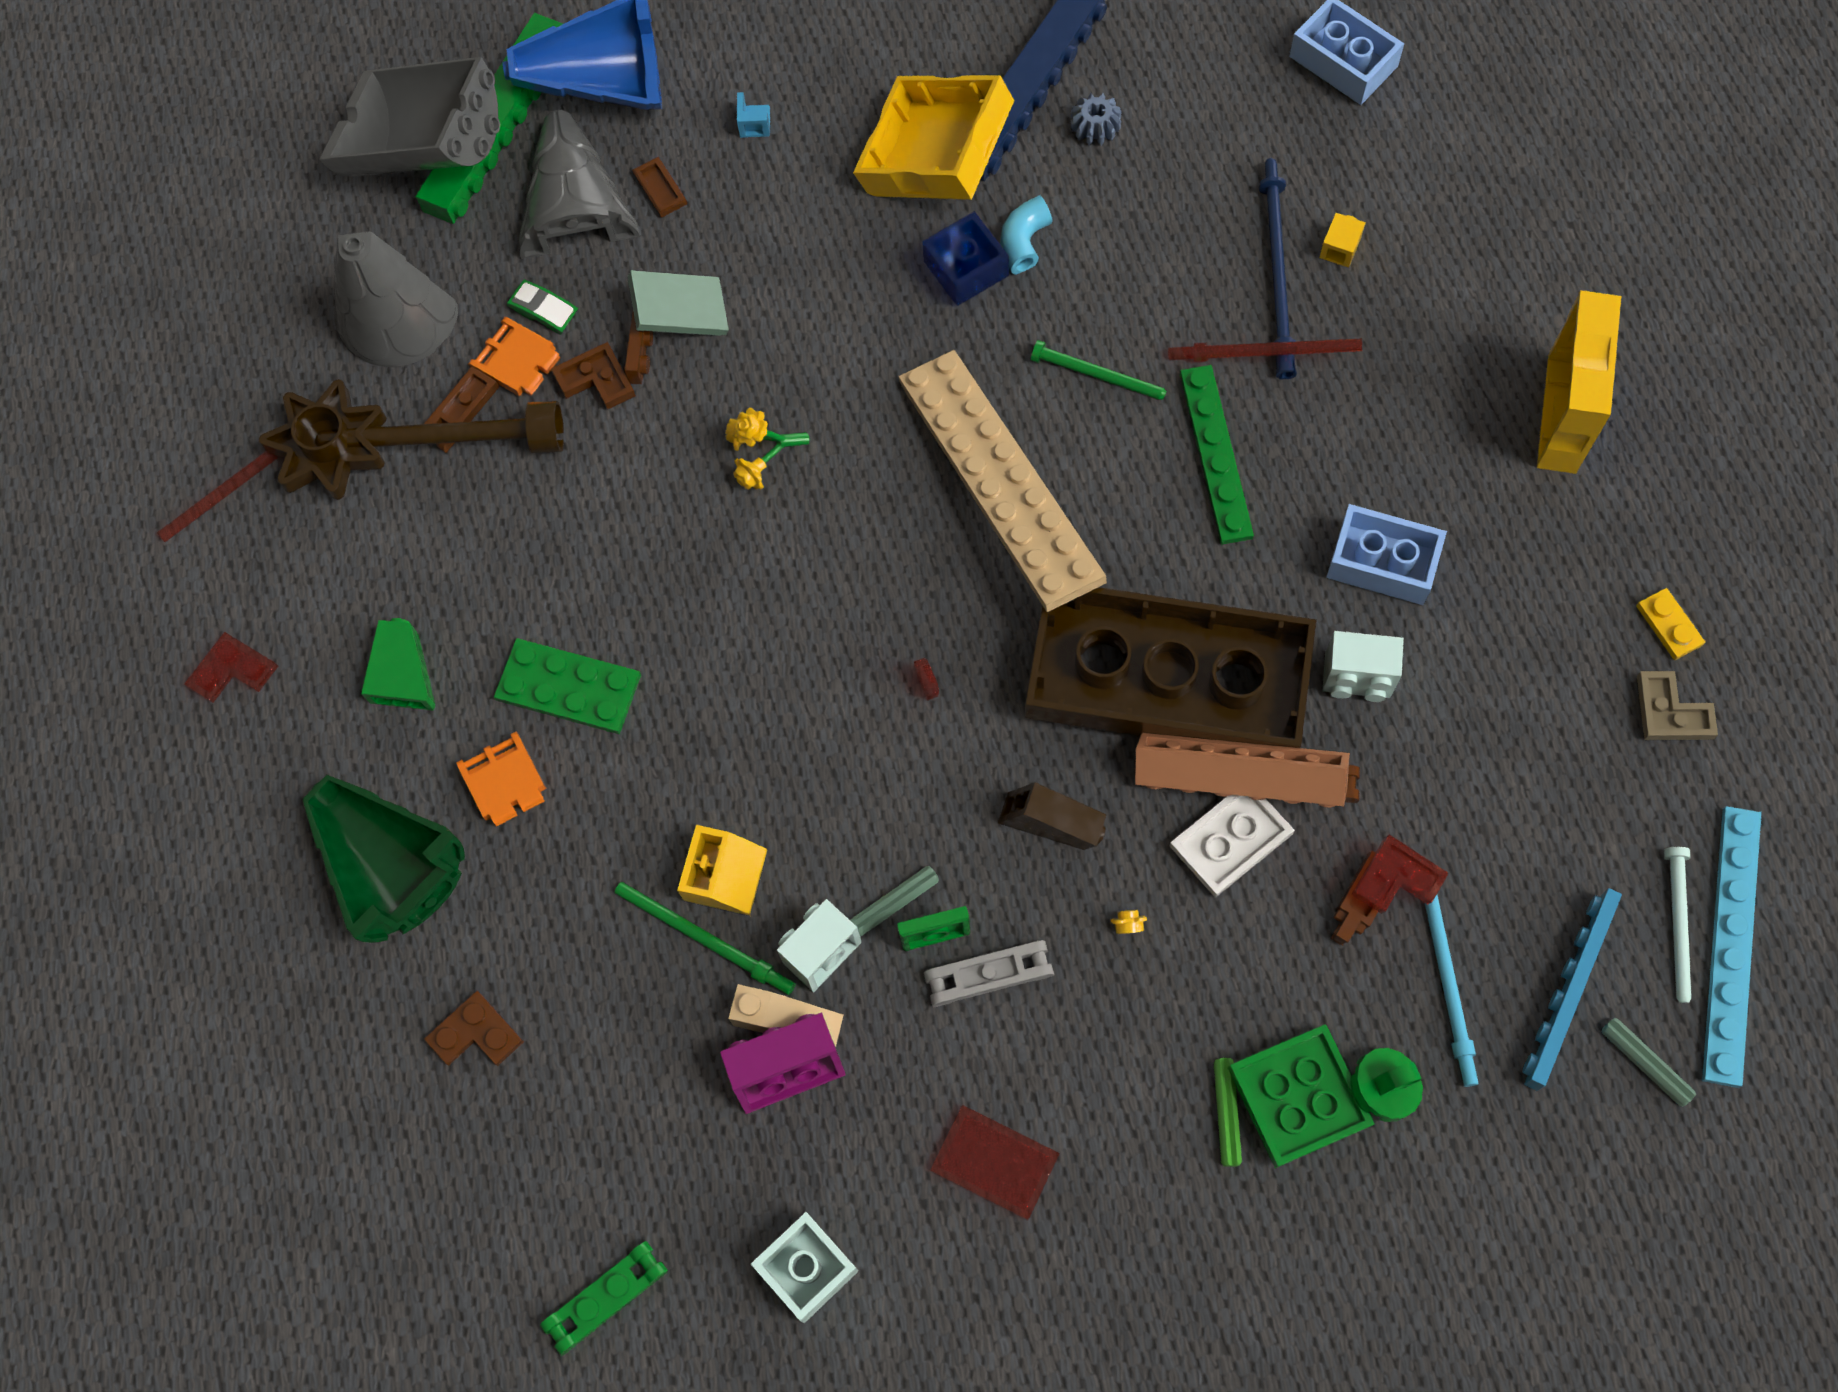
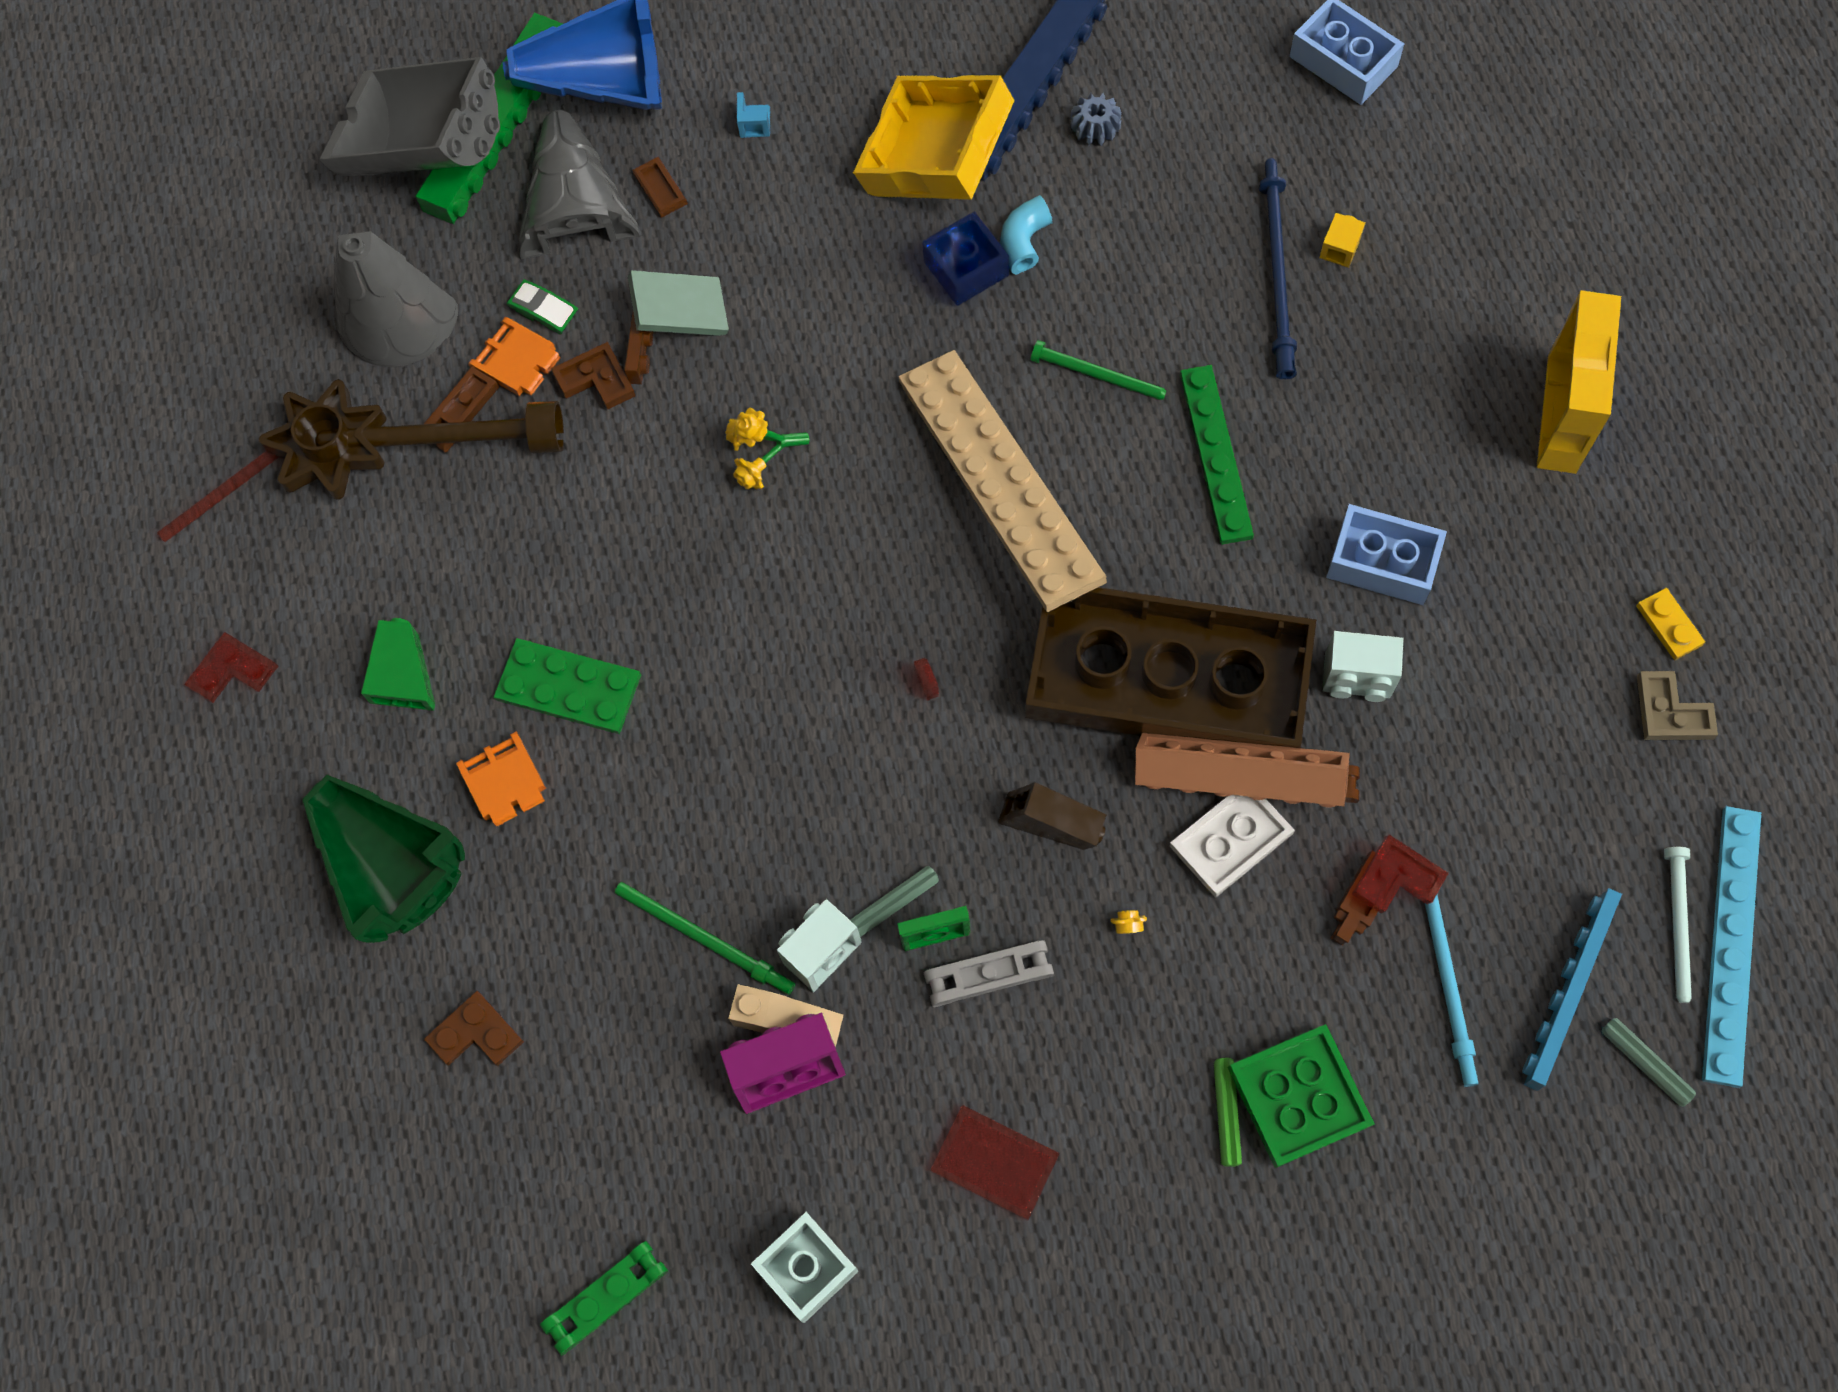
yellow slope [677,825,767,916] -> none
clear red bar [1168,338,1362,362] -> none
green tile [1351,1048,1423,1122] -> none

